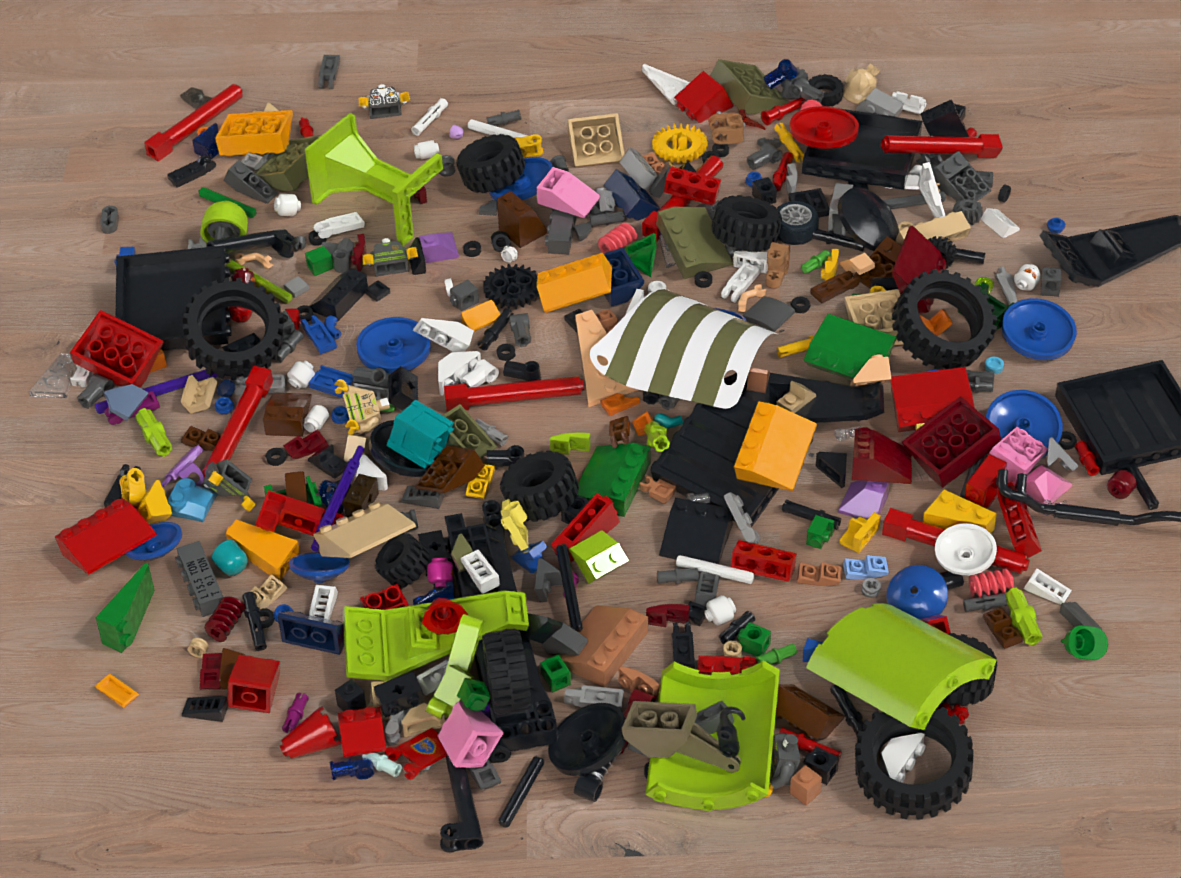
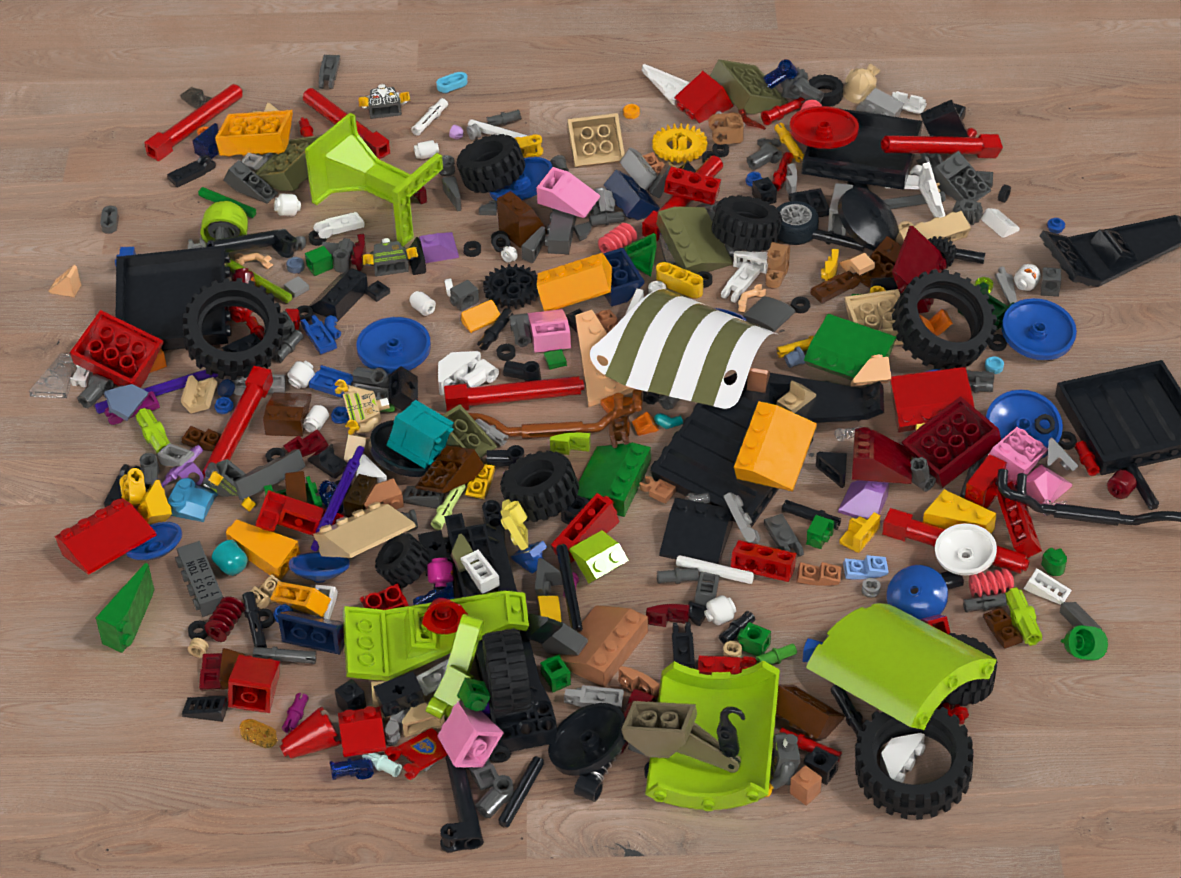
light orange tile [95,673,139,708] -> none
white slope [413,318,474,352] -> none
lime piece [644,421,670,452] -> none
dark grey slope [695,701,734,734] -> none
bright green axle [801,250,831,274] -> none
none -> light nougat slope [49,265,81,297]
none -> dark grey piece [139,453,160,492]
none -> light grey slope [156,443,195,466]
none -> black piece [188,620,208,639]
none -> dark grey slope [233,449,306,500]
none -> clear yellow beam [240,719,277,748]
none -> red axle [246,316,265,340]
none -> dark grey pin [253,646,317,664]
none -> light orange slope [270,581,331,617]
none -> sand blue tile [286,257,305,273]
none -> red brick [303,88,390,160]
none -> nougat slope [364,478,404,510]
none -> white brick [409,291,436,316]
none -> yellowish green pin [431,484,466,530]
none -> medium azure plate [436,72,468,93]
none -> dark orange piece [441,389,643,439]
none -> dark grey slope [442,176,462,211]
none -> light grey bush [466,123,481,141]
none -> dark grey piece [475,775,514,818]
none -> dark grey slope [522,226,545,263]
none -> bright pink slope [528,309,571,353]
none -> yellow slope [537,596,562,622]
none -> green tile [544,349,567,370]
none -> light orange tile [623,104,640,119]
none -> yellow beam [656,262,703,299]
none -> dark grey hinge [764,514,804,556]
none -> sand blue piece [784,346,805,368]
none -> dark grey piece [910,457,936,492]
none -> black piece [988,334,1007,351]
none -> black piece [1035,414,1055,434]
none -> green plate [1041,548,1067,576]

